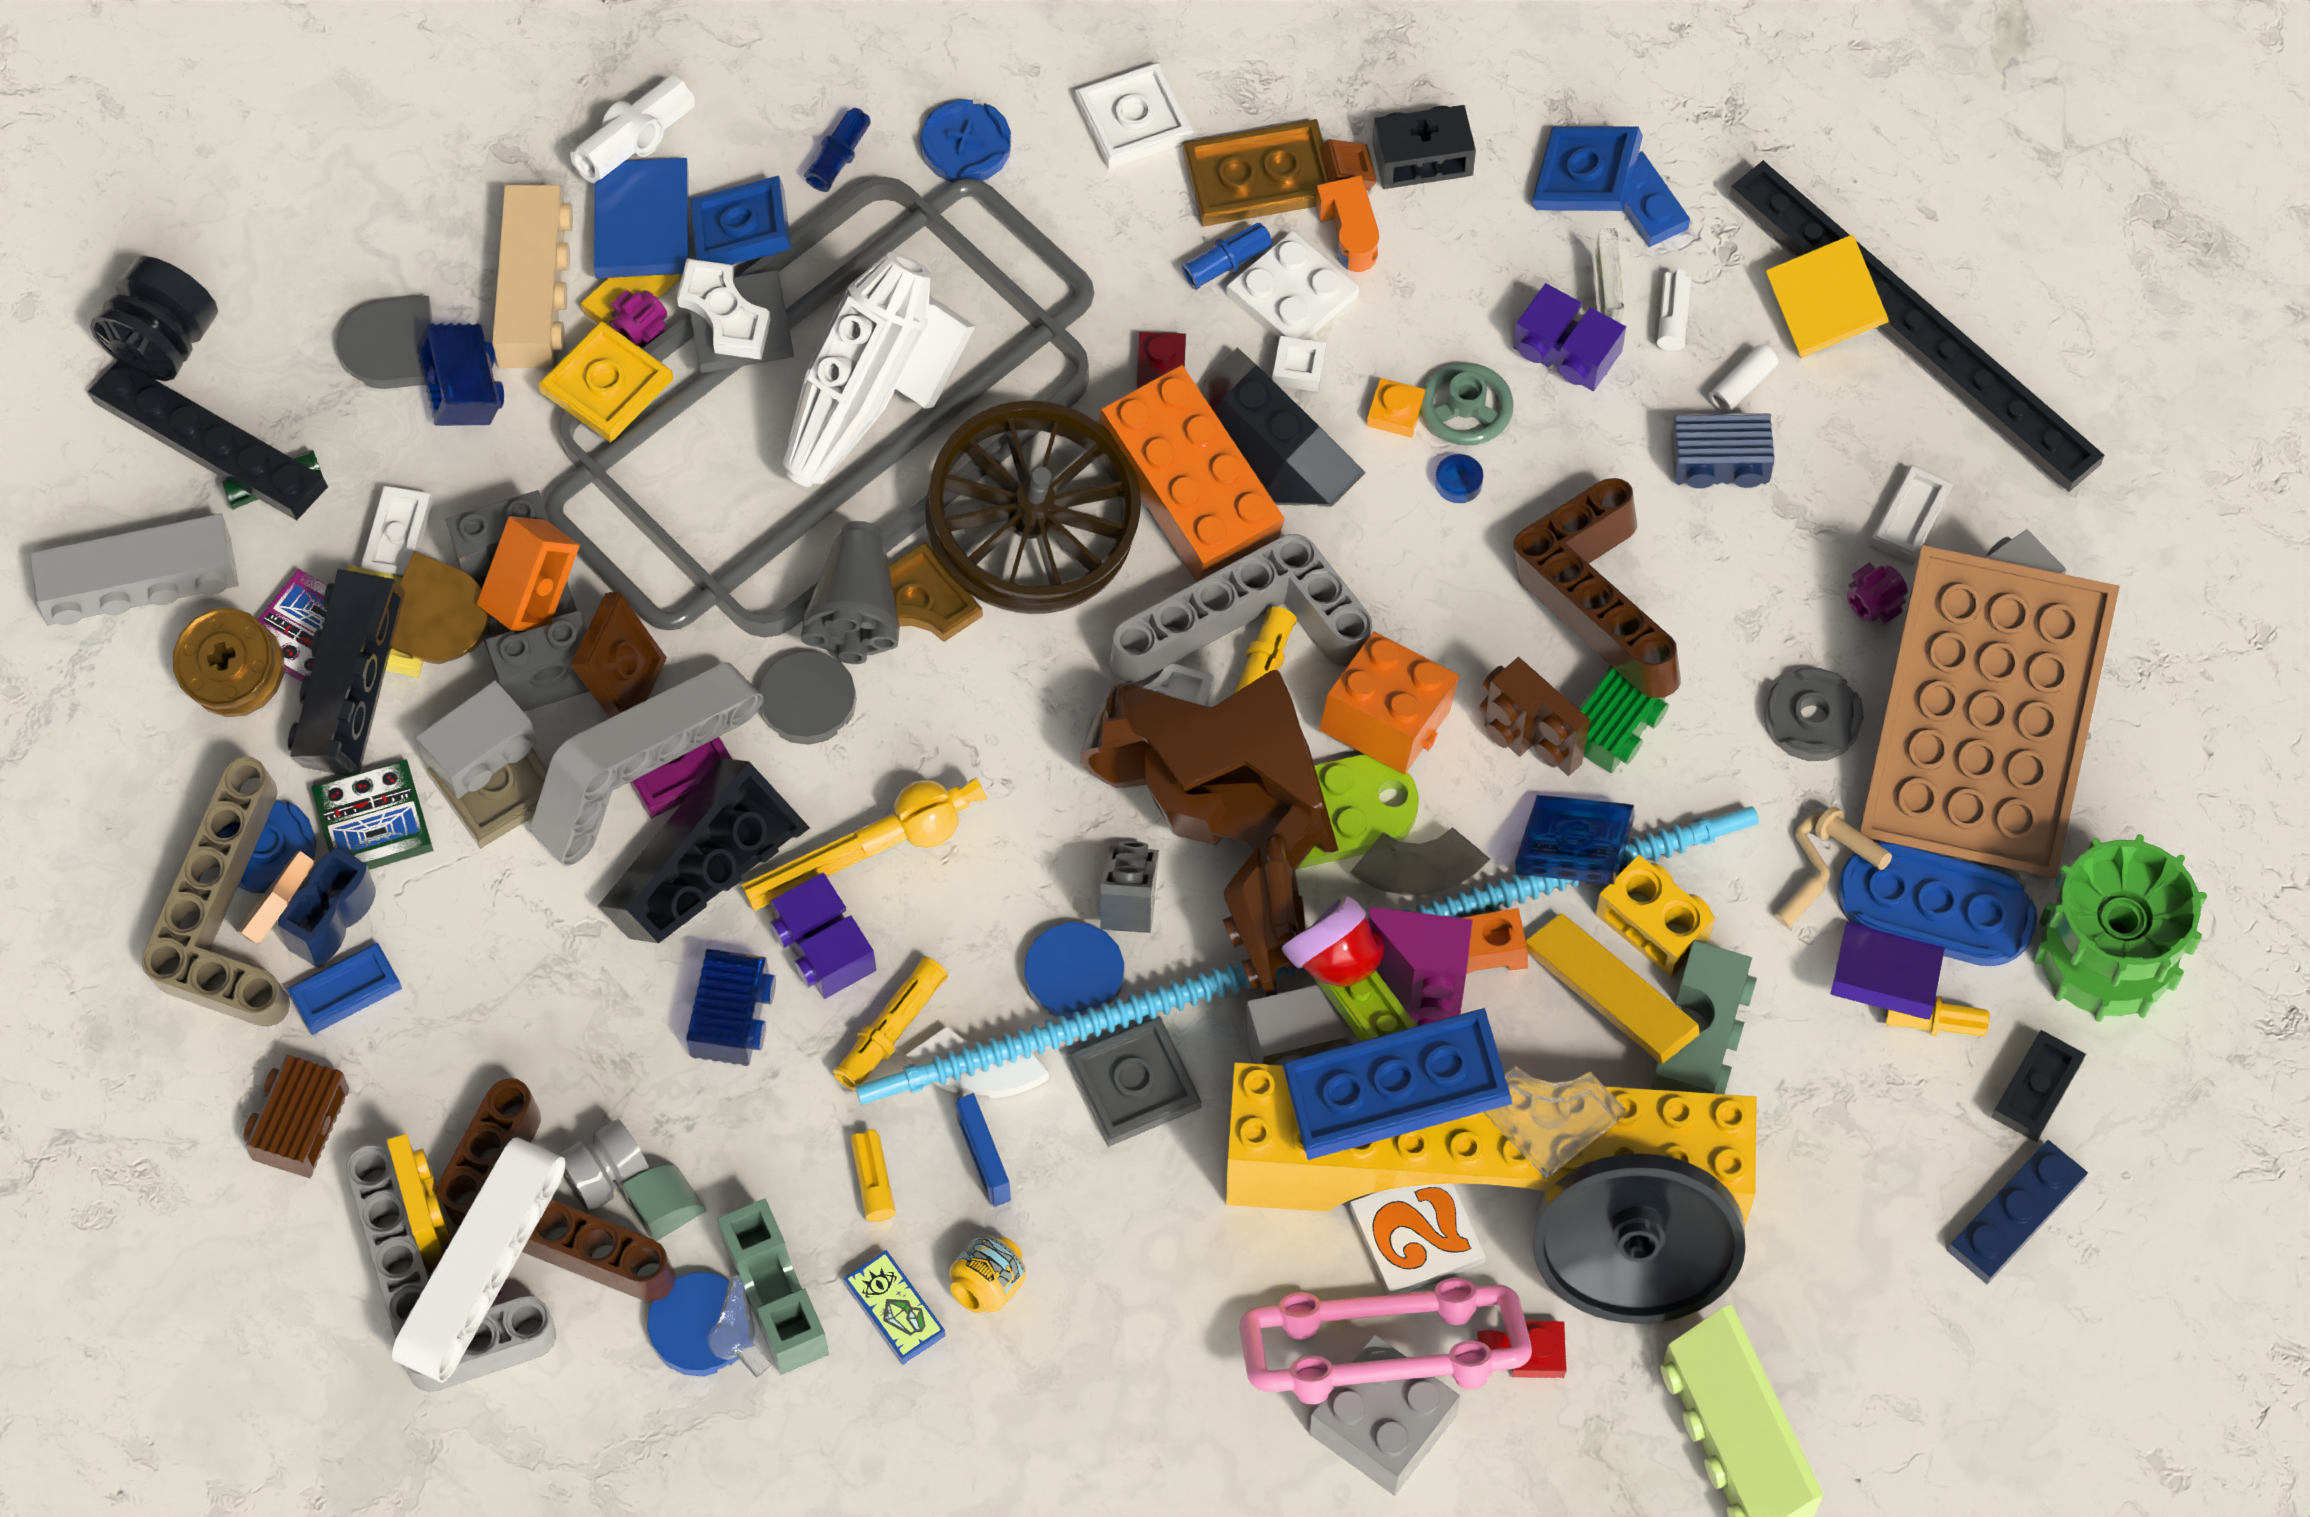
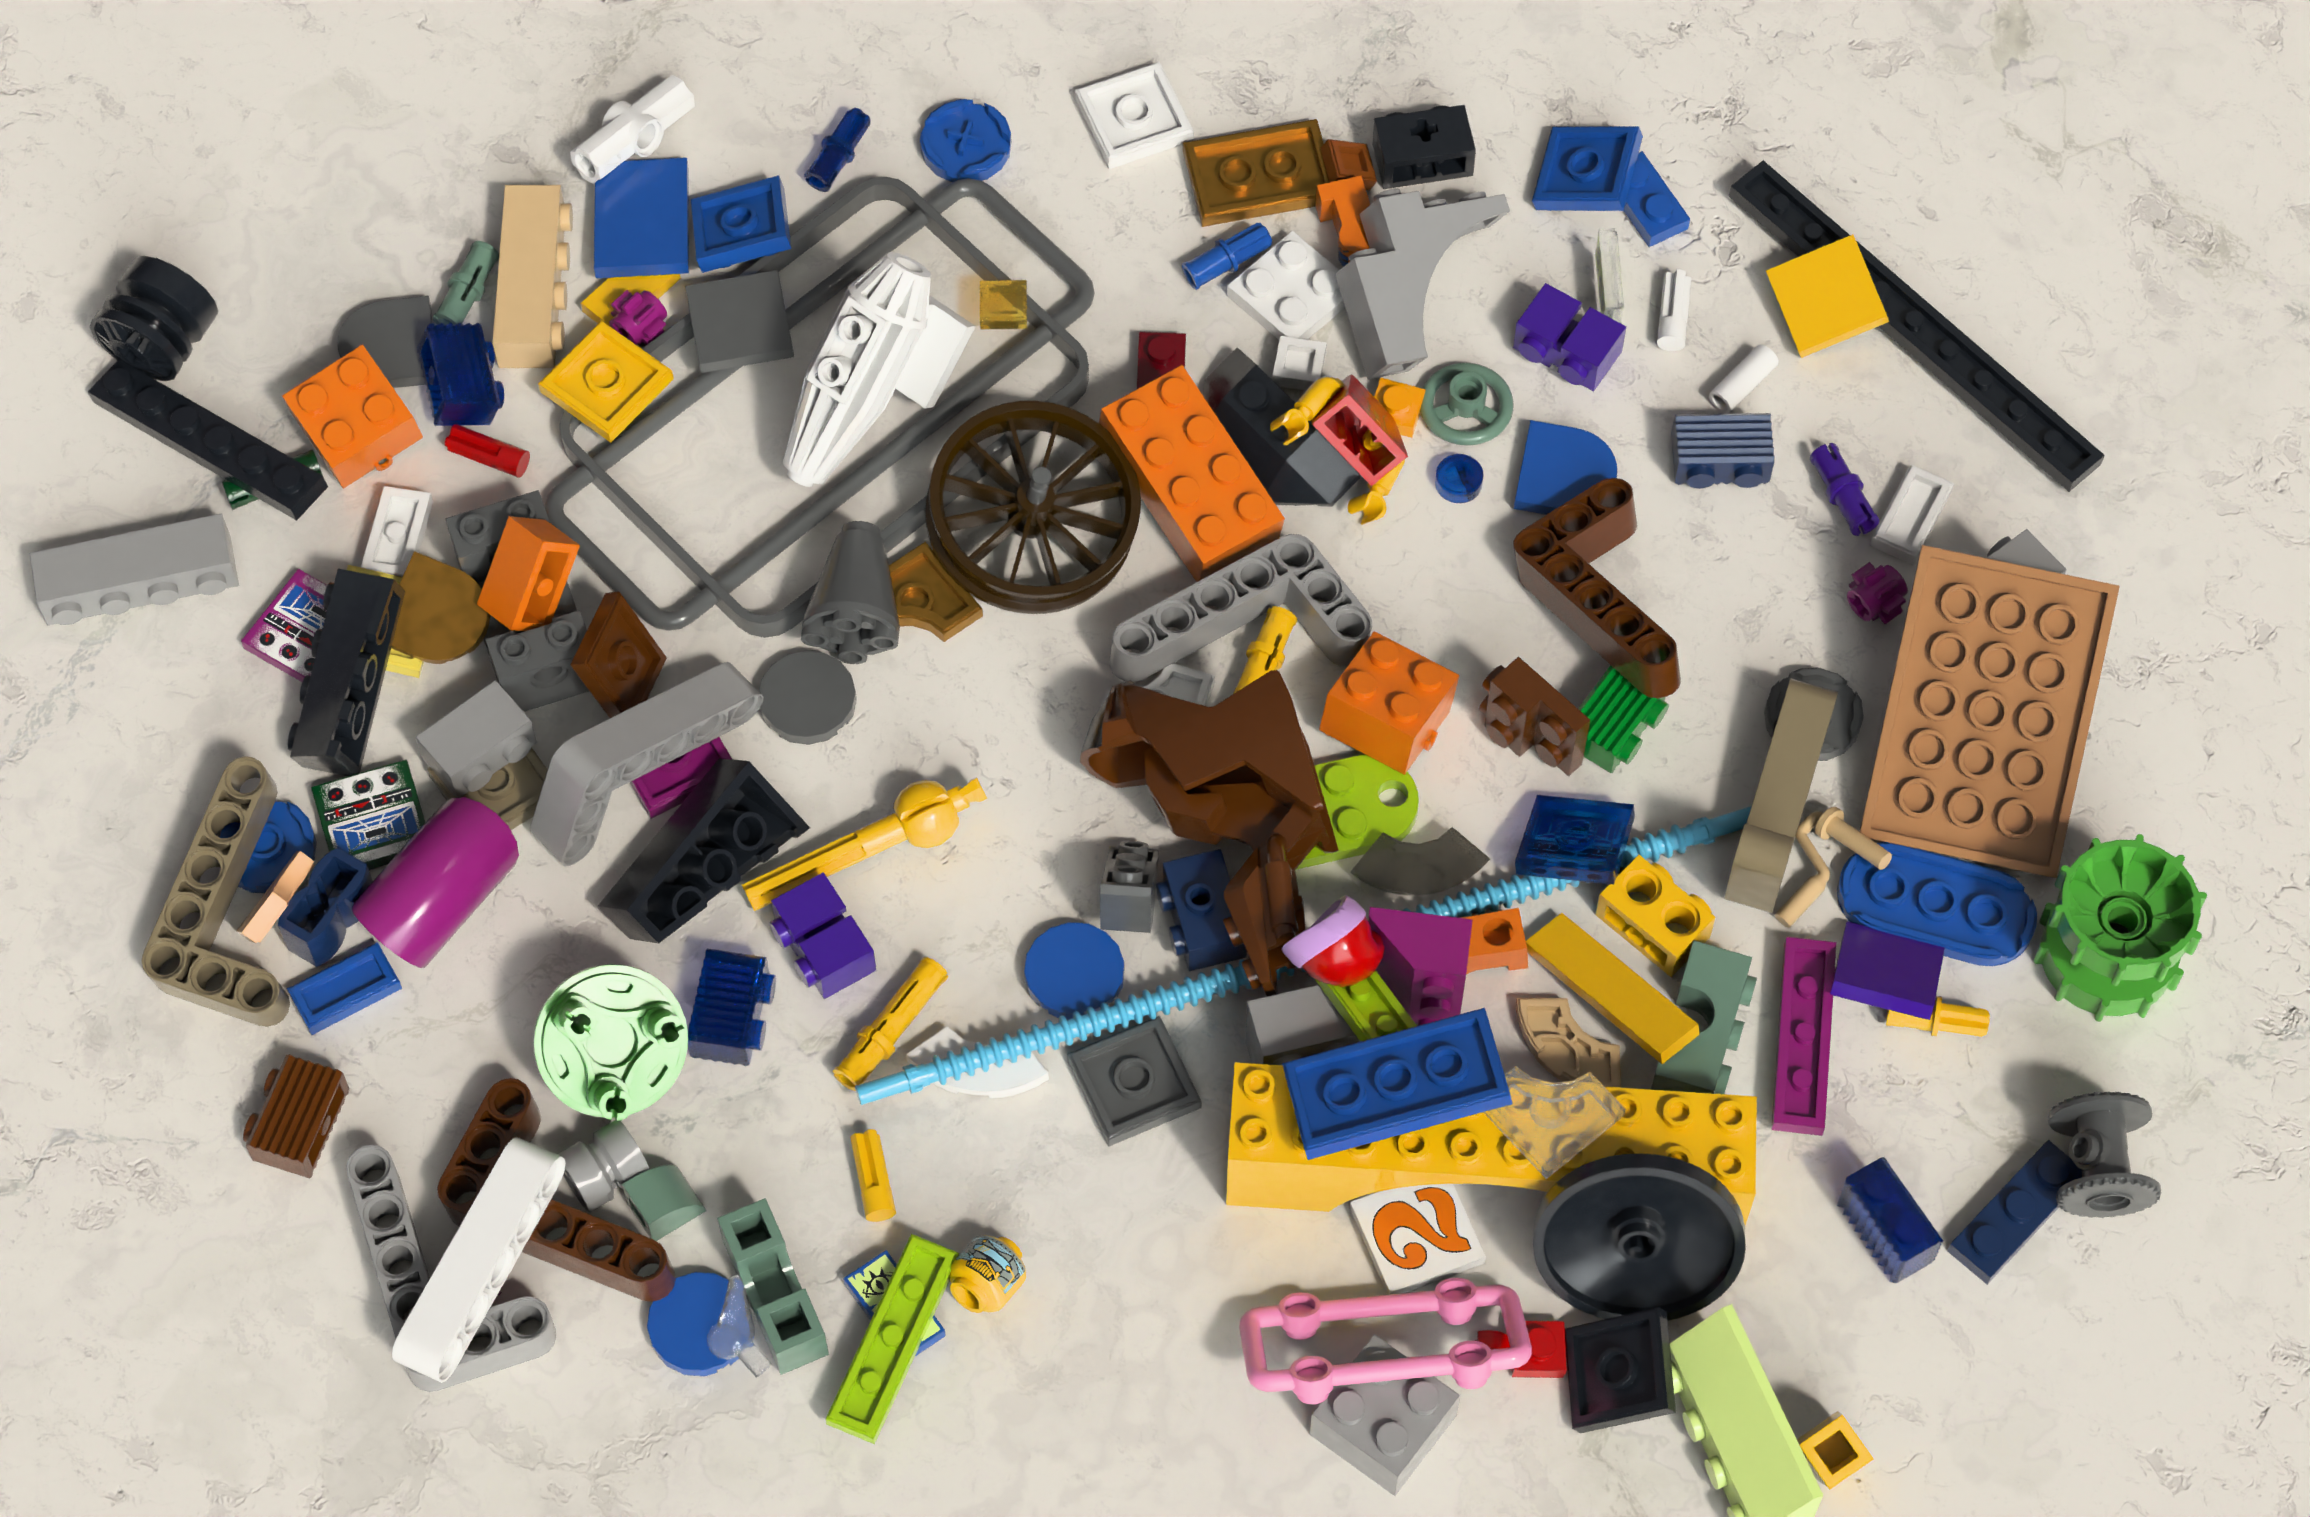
pearl gold wheel [173,608,285,717] -> none
yellow plate [387,1134,452,1269] -> none
white tile [677,259,771,360] -> none
blue tile [956,1093,1011,1207] -> none
black plate [1991,1030,2086,1142] -> none
none -> orange brick [282,344,423,489]
none -> magenta brick [352,797,519,968]
none -> sand green pin [433,241,499,333]
none -> red piece [445,424,530,478]
none -> piece [533,964,688,1120]
none -> lime tile [825,1234,959,1444]
none -> clear yellow tile [980,280,1027,330]
none -> dark blue brick [1156,849,1247,972]
none -> torso [1270,374,1408,525]
none -> light grey arch [1335,188,1510,379]
none -> blue tile [1514,420,1617,515]
none -> tan tile [1516,998,1621,1088]
none -> black tile [1565,1307,1676,1433]
none -> dark tan beam [1724,678,1838,913]
none -> magenta plate [1771,937,1837,1136]
none -> yellow brick [1797,1411,1873,1490]
none -> dark purple pin [1810,443,1880,536]
none -> clear blue brick [1837,1157,1943,1283]
none -> dark grey hose [2048,1092,2161,1218]

